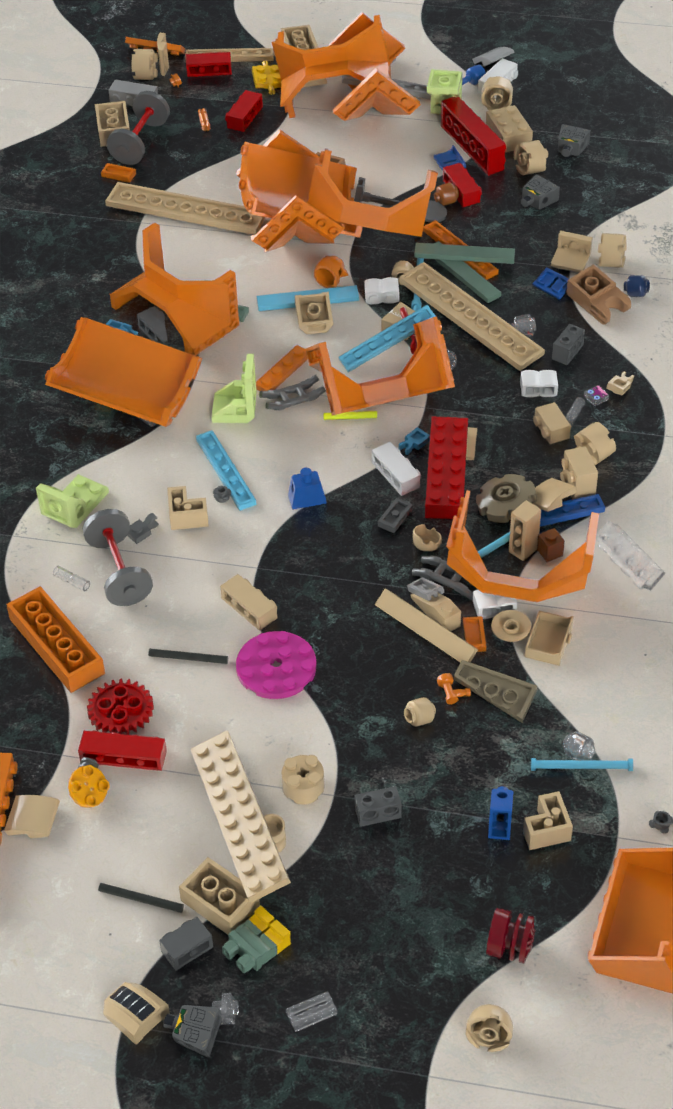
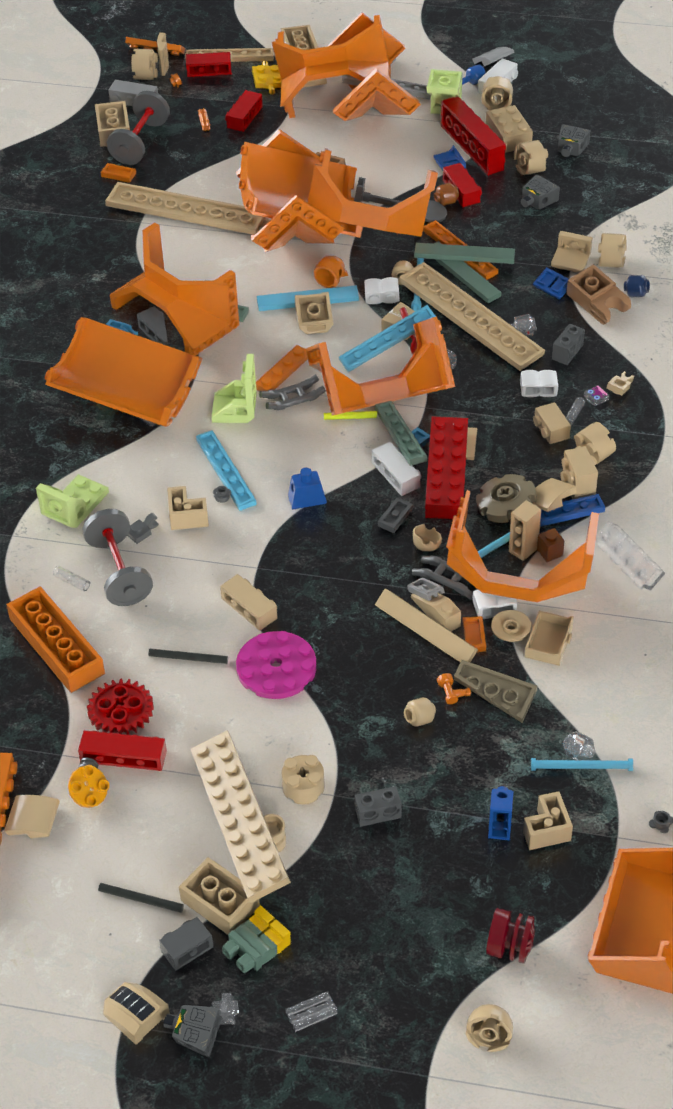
none -> sand green tile [375,401,427,466]

